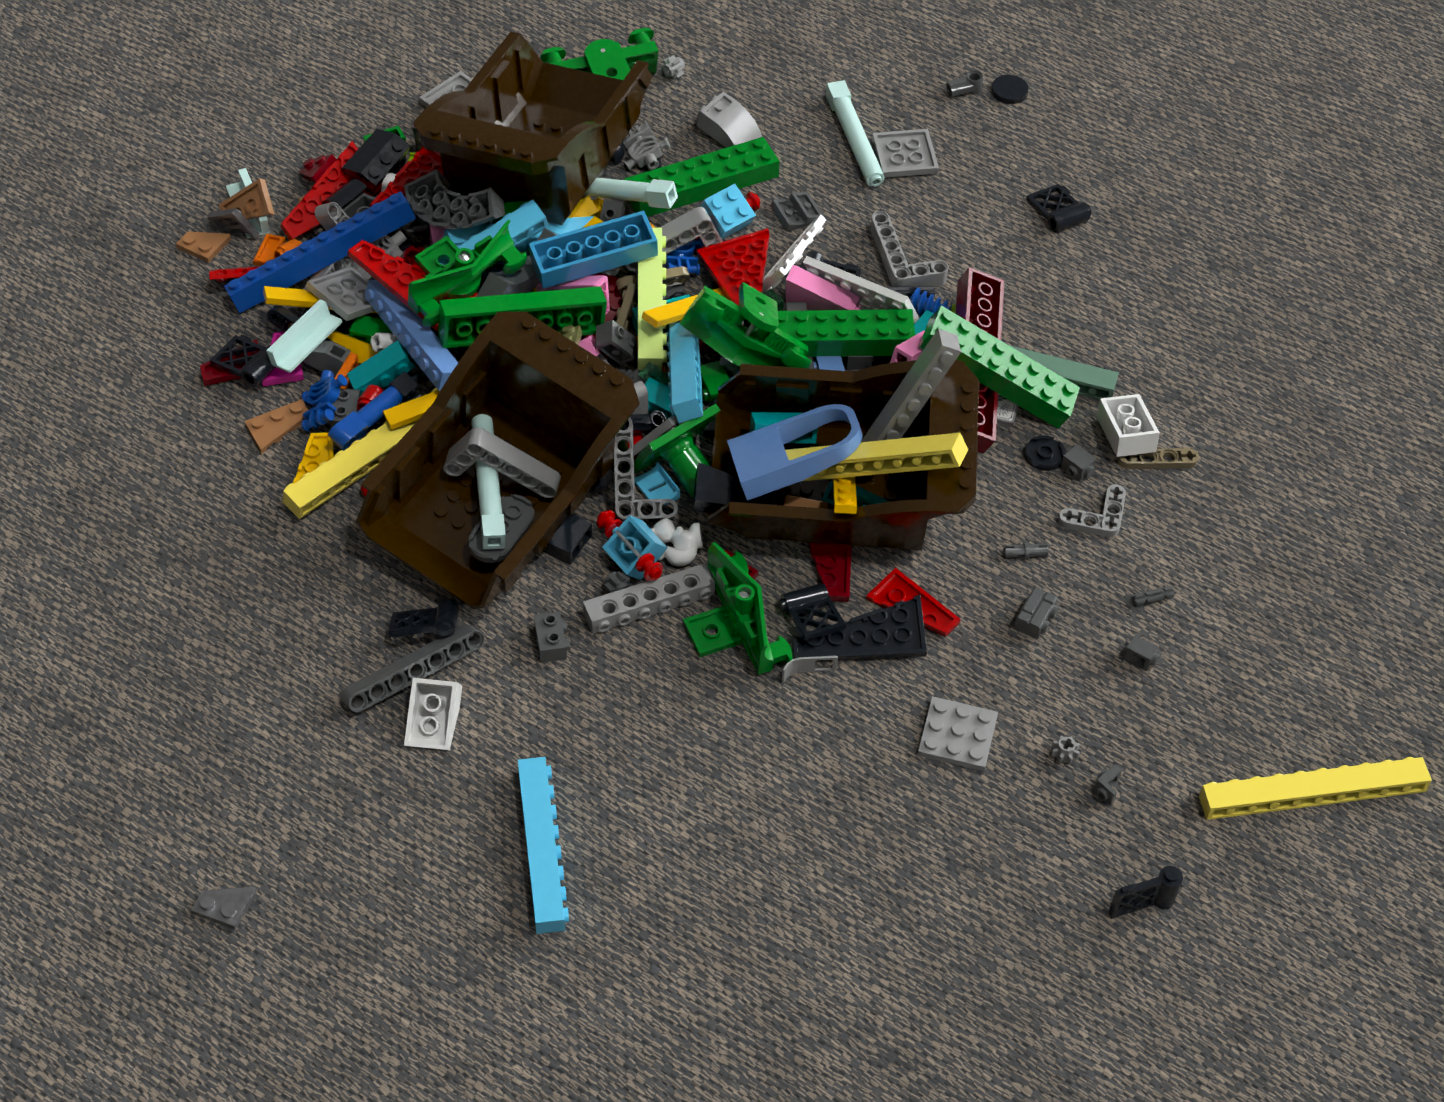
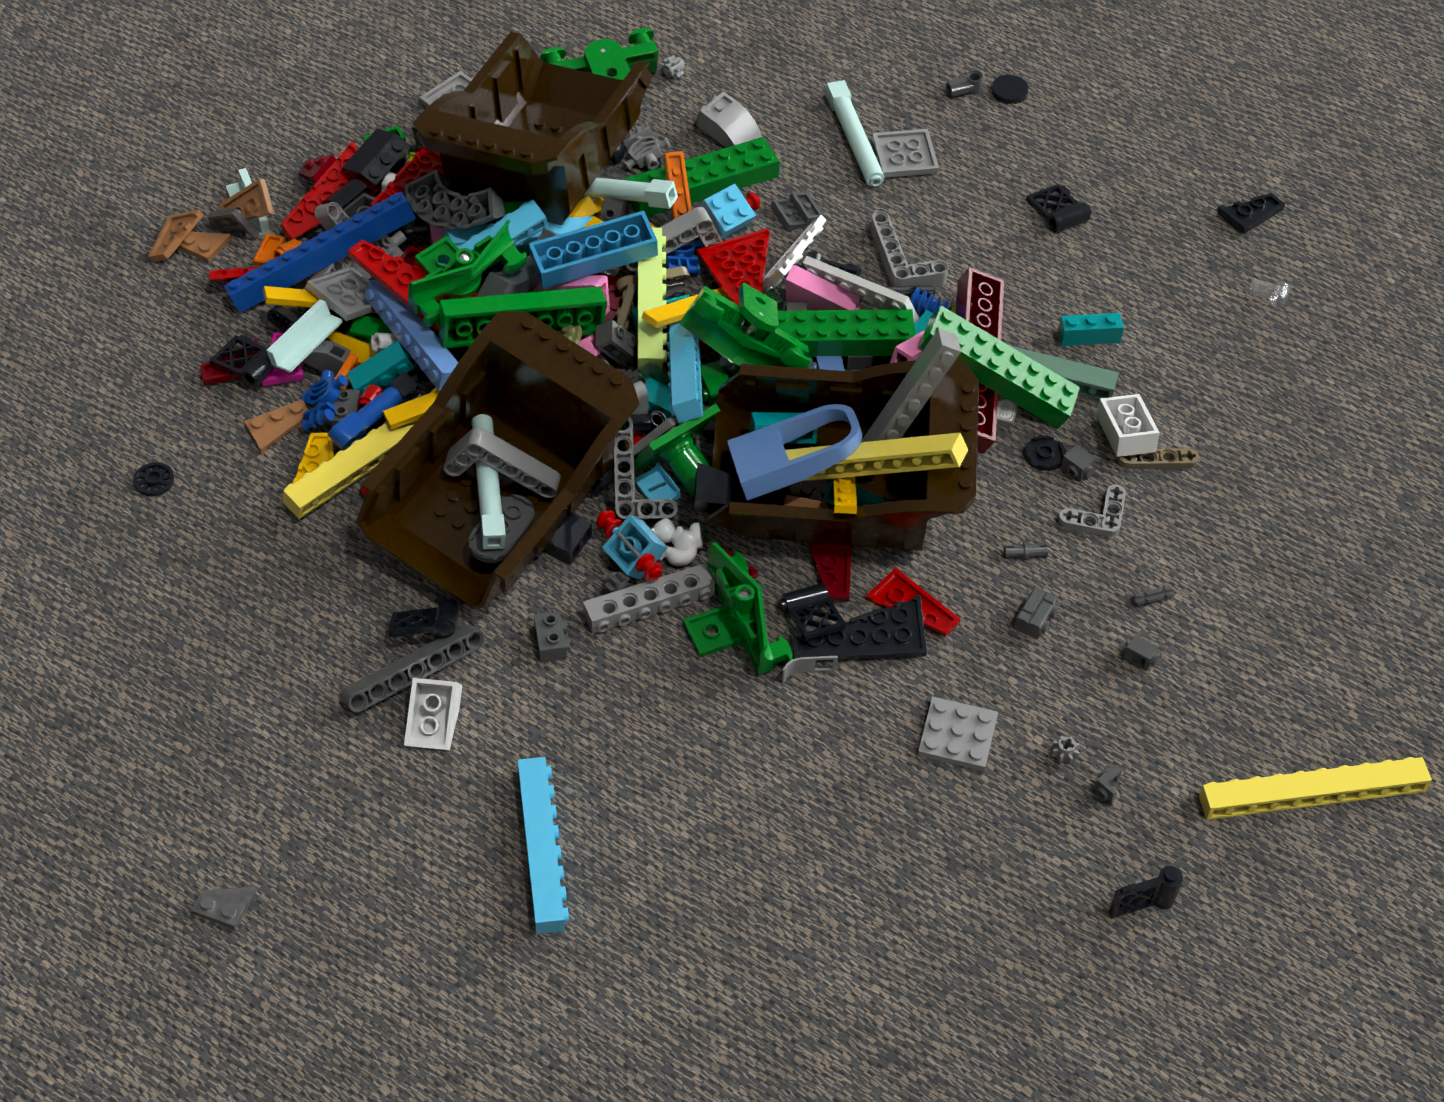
none -> black wheel [133,462,174,496]
none -> medium nougat wing [148,210,204,262]
none -> orange tile [663,151,692,220]
none -> teal brick [1058,313,1124,346]
none -> black wing [1217,193,1285,233]
none -> clear piece [1248,278,1290,307]

